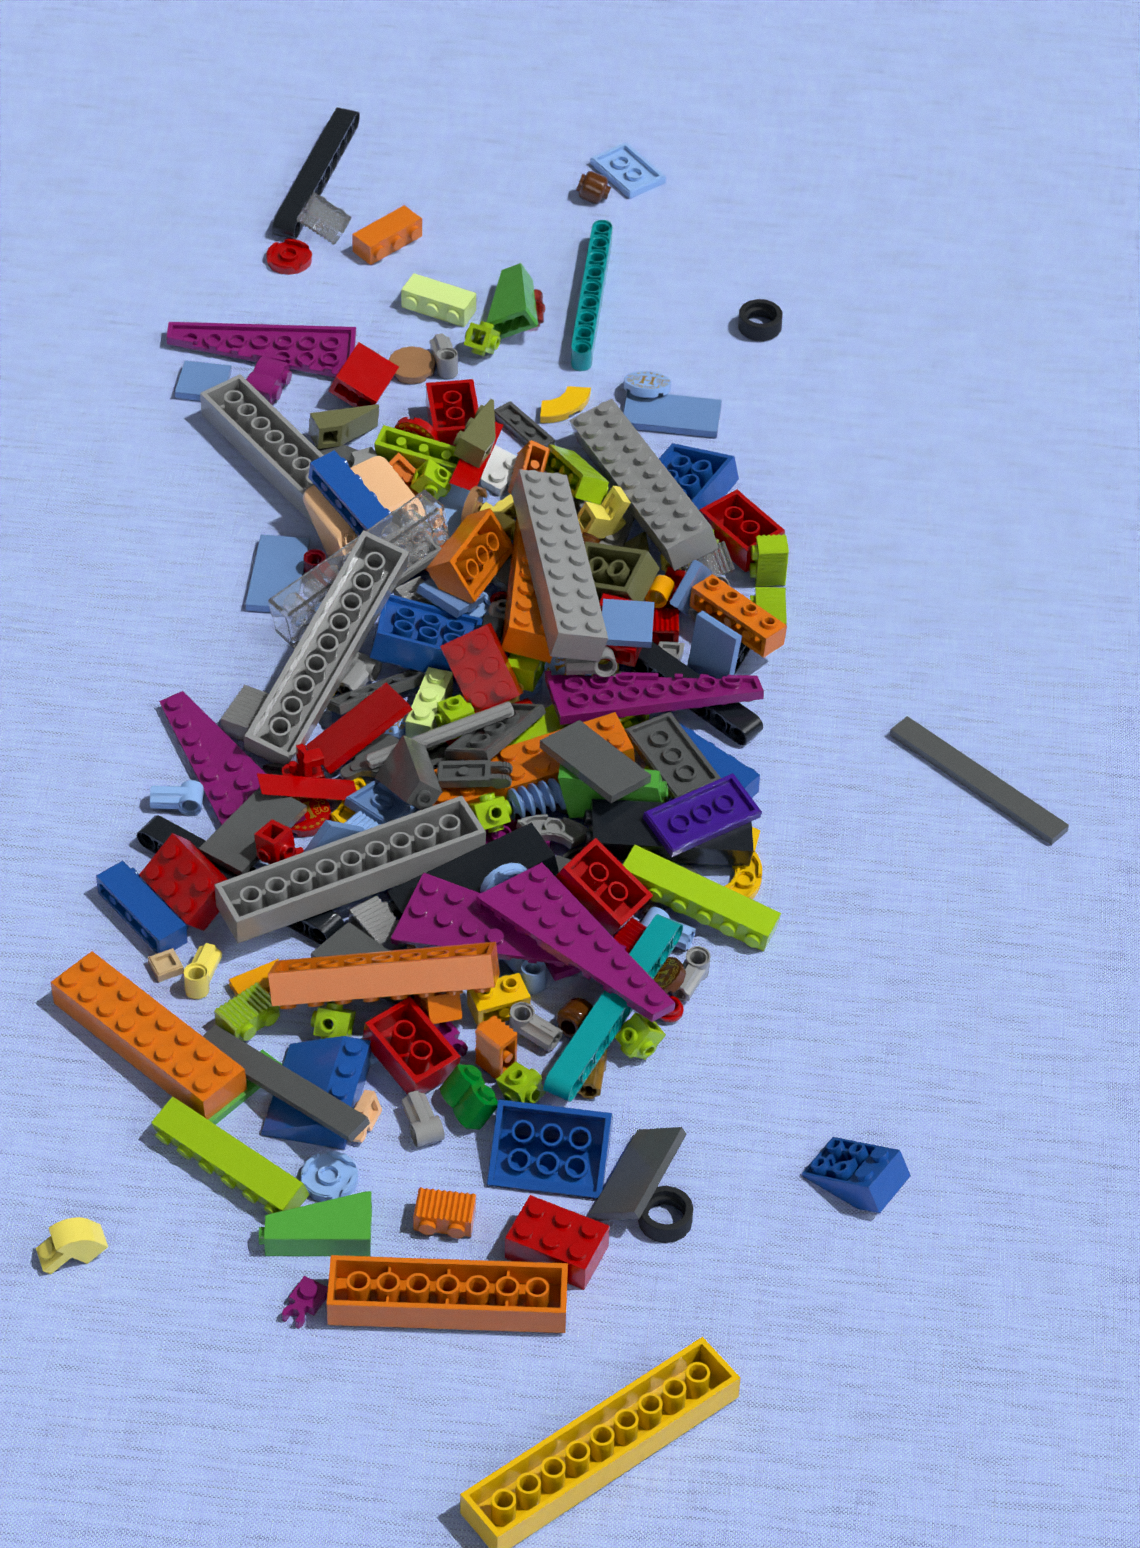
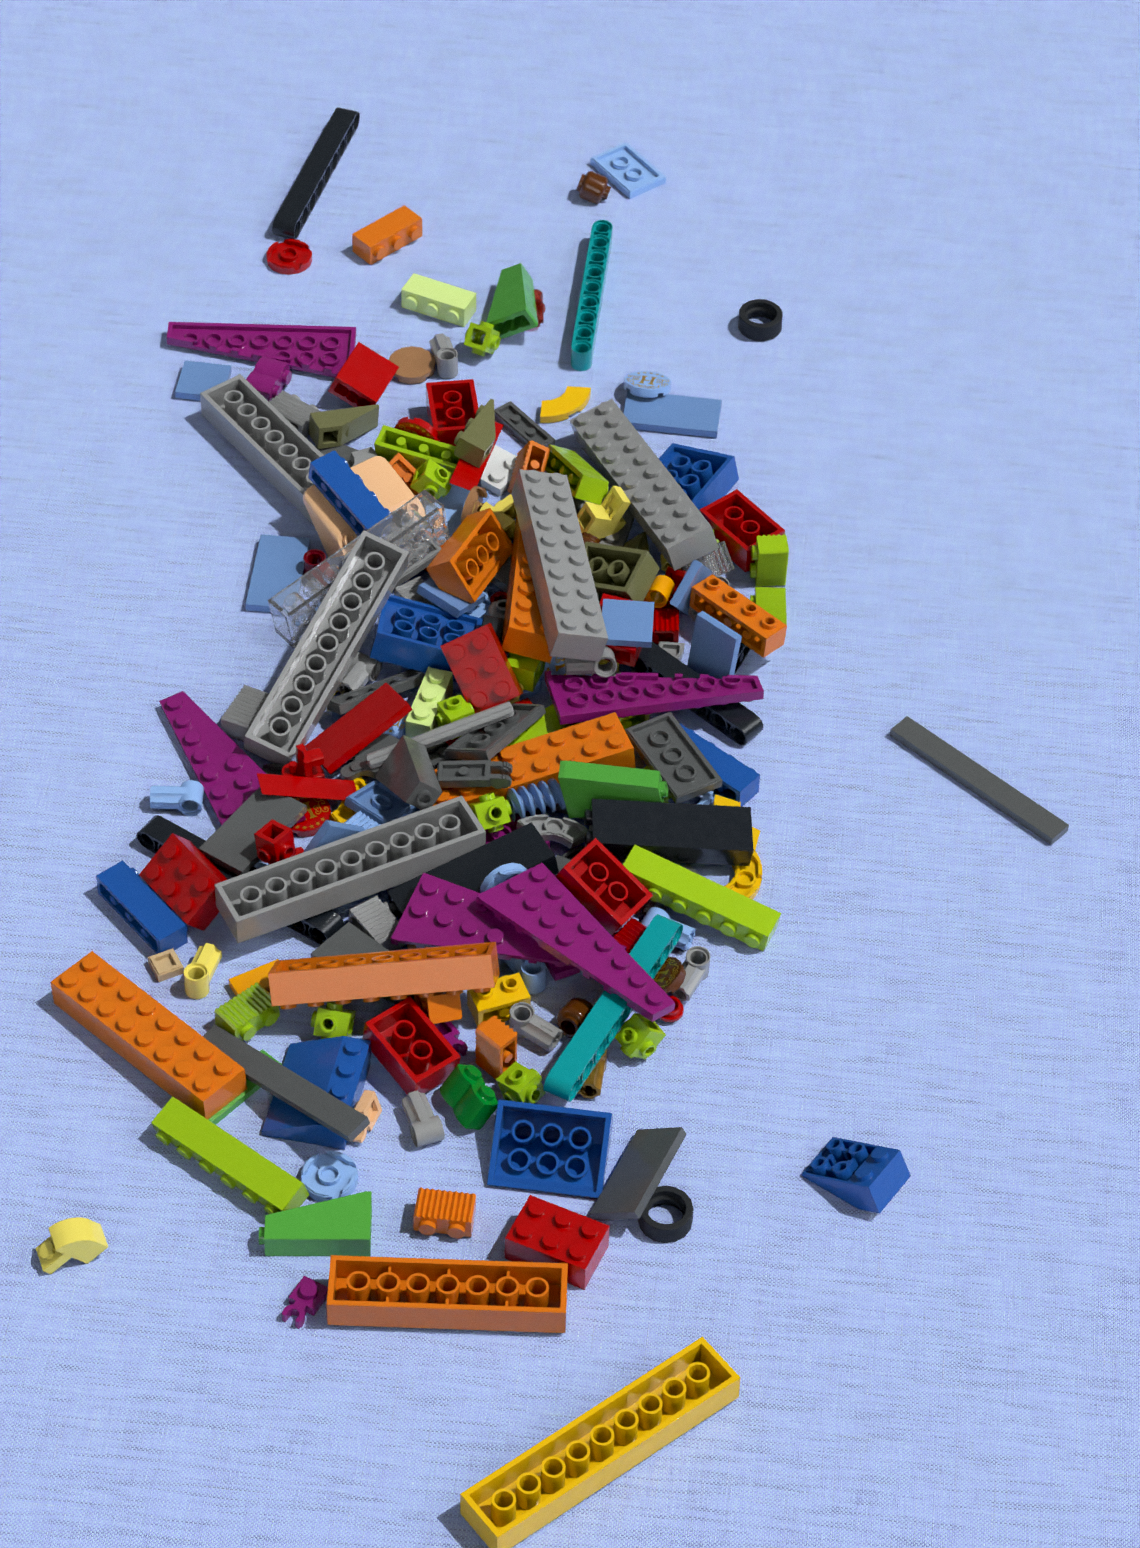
clear brick [297,192,352,245] -> none
dark grey tile [539,720,651,803] -> none
dark purple tile [643,773,762,857] -> none
none -> light grey brick [269,390,320,438]

